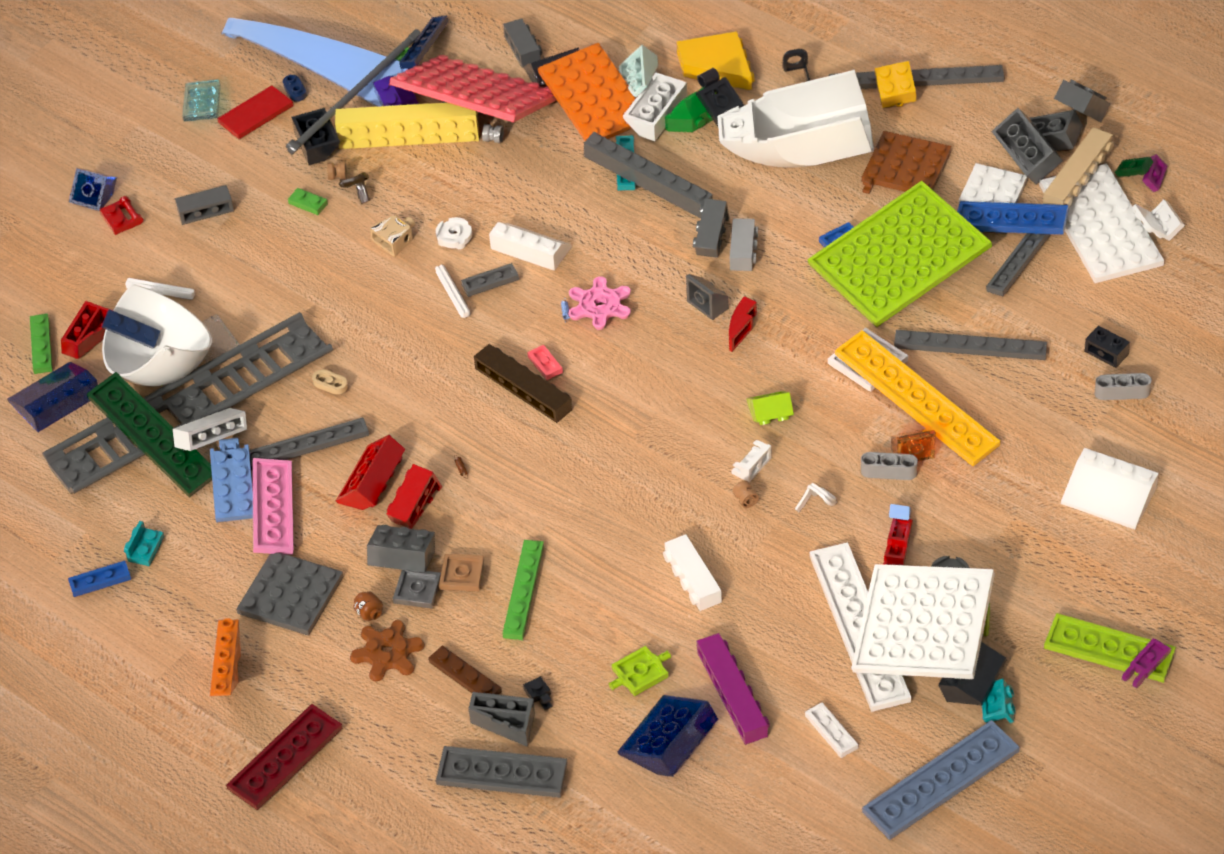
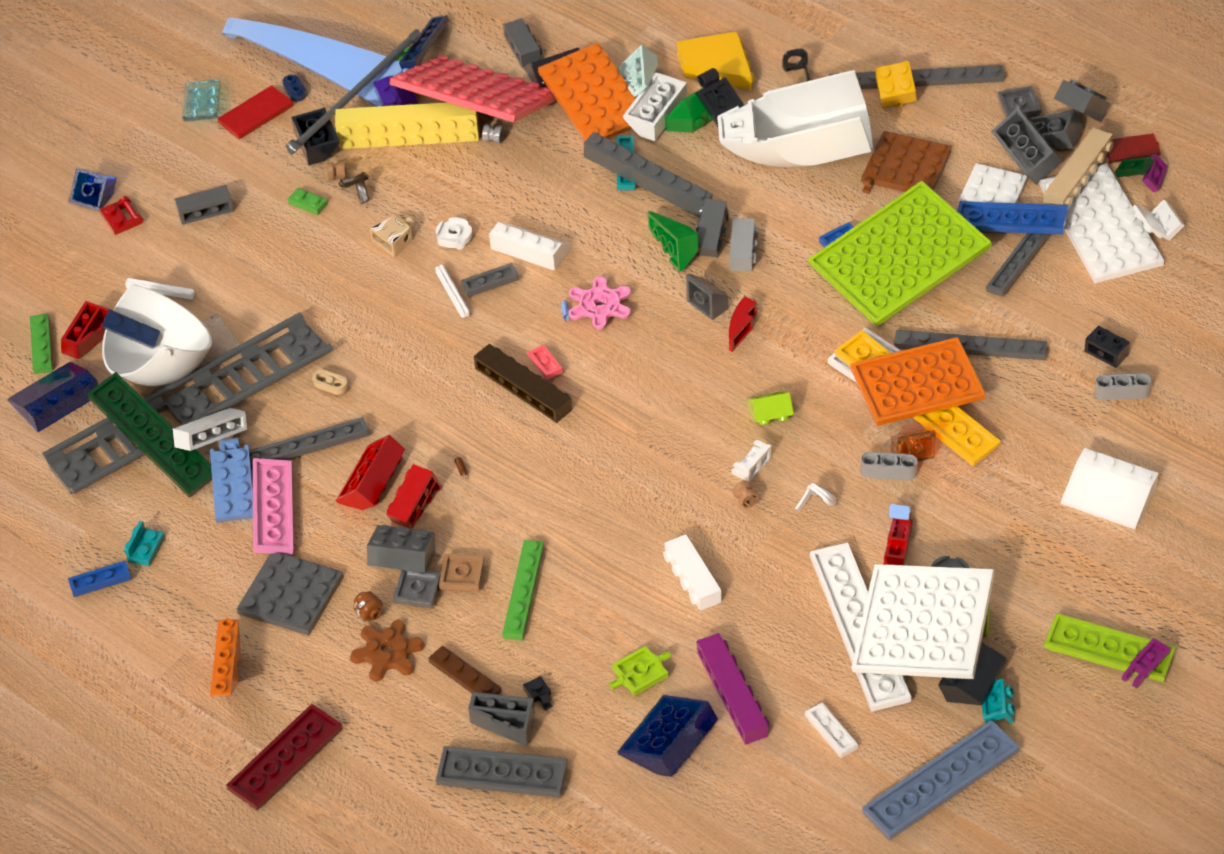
none -> green wedge [647,211,700,272]
none -> orange plate [850,337,986,426]
none -> flat silver plate [997,86,1041,118]
none -> clear red piece [1106,133,1161,163]

